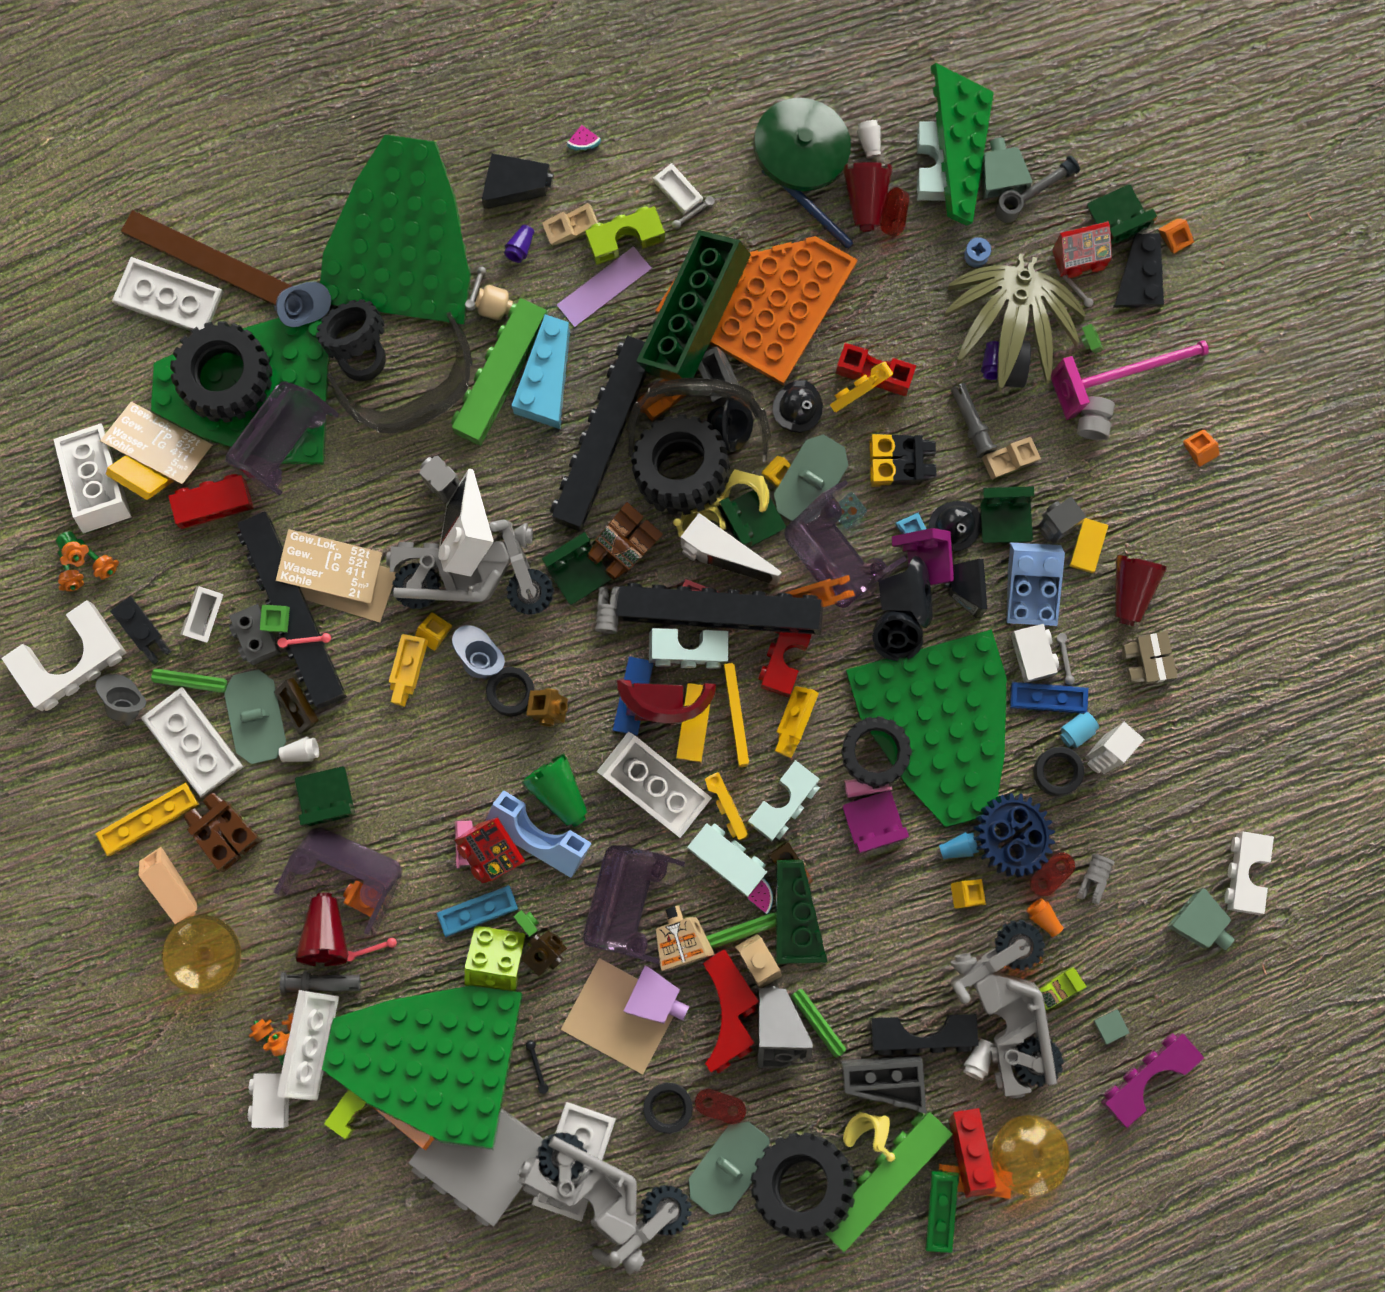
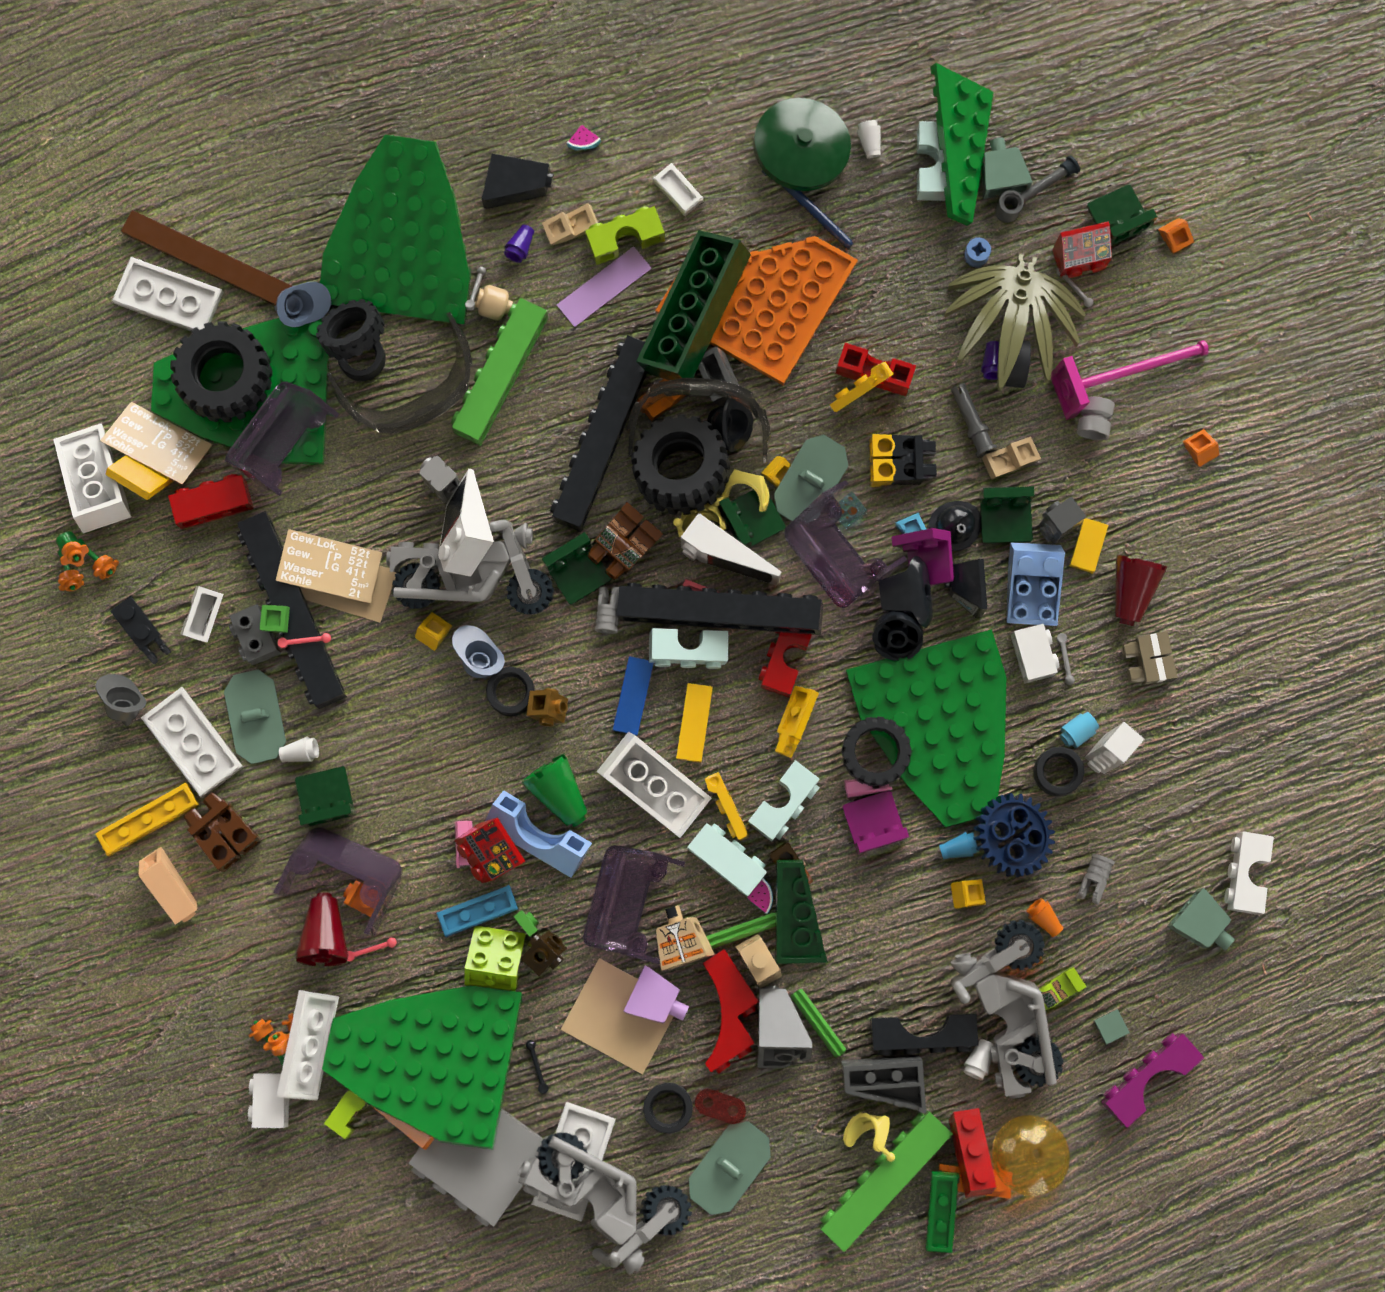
white arch [1,600,127,711] -> none
bright green axle [151,669,227,693] -> none
clear yellow dish [162,915,241,994] -> none
dark brown plate [274,677,319,735] -> none
dark grey pin [280,971,361,995] -> none
yellow hinge [389,634,428,707] -> none
medium azure wedge [511,314,570,429] -> none
dark red piece [617,680,716,724] -> none
light grey hinge [672,196,715,230] -> none
yellow tile [724,663,749,768] -> none
black tyre [751,1132,856,1240] -> none
black helmet [773,380,823,433] -> none
orange hinge [785,575,855,607] -> none
dark red cone [843,162,893,232] -> none
clear red plate [881,187,909,237] -> none
blue tile [1010,682,1088,714] -> none
clear red plate [1030,852,1075,897] -> none
bright green plate [1081,324,1104,354] -> none
black wing [1113,233,1164,308] -> none

